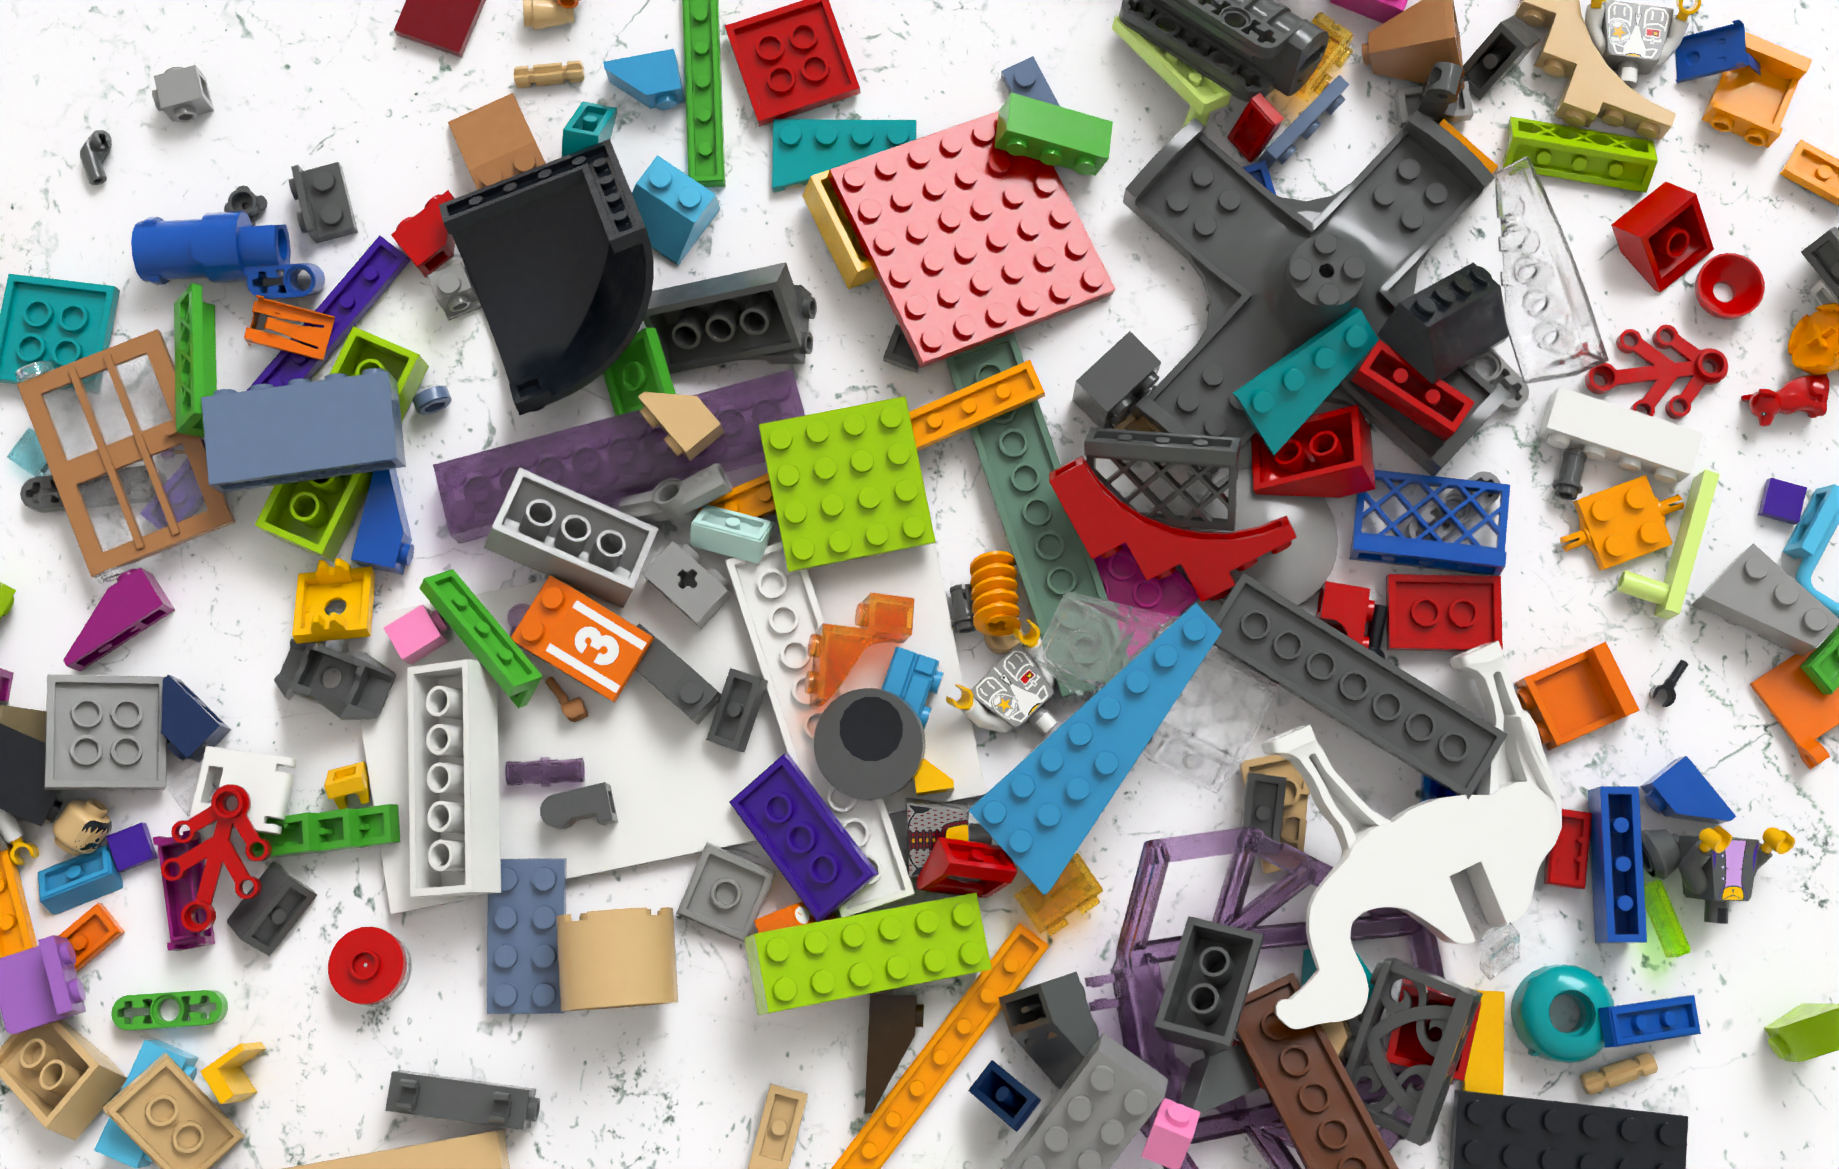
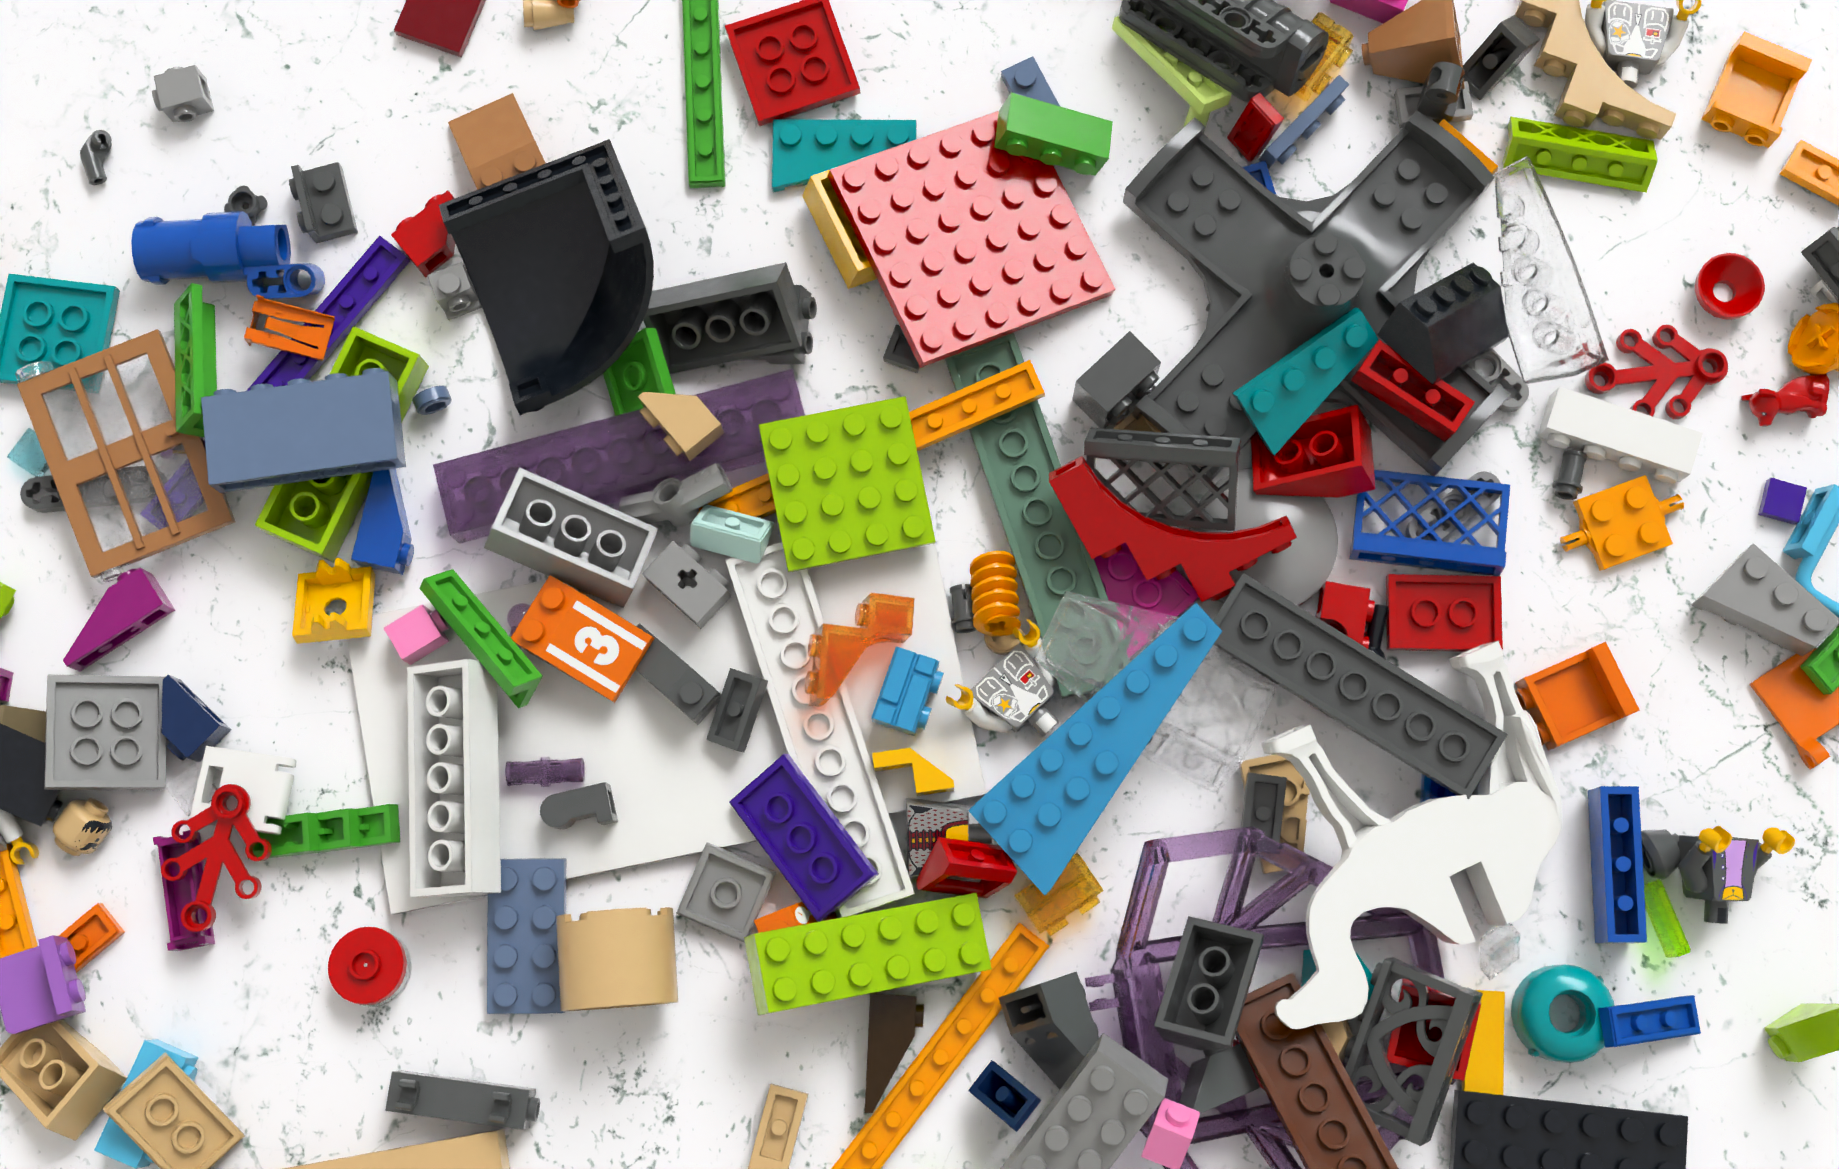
dark azure slope [38,844,123,915] -> none
dark purple tile [106,822,158,872] -> none
bright green beam [111,990,228,1030] -> none
yellow panel [200,1042,266,1104] -> none
dark grey panel [227,861,317,957] -> none
dark grey piece [274,639,396,720] -> none
yellow tile [324,761,371,810] -> none
tan axle [513,61,585,88] -> none
medium nougat hand [545,677,588,722] -> none
teal slope [562,101,617,157] -> none
dark azure slope [603,49,685,110] -> none
medium azure slope [632,155,720,265] -> none
dark grey piece [814,688,925,800] -> none
red plate [1544,809,1592,890] -> none
tan axle [1580,1053,1658,1095] -> none
red slope [1611,181,1714,293] -> none
yellowish green piece [1617,469,1720,620] -> none
blue slope [1640,755,1736,824] -> none
black hand [1649,660,1689,707] -> none
blue piece [1675,19,1761,83] -> none

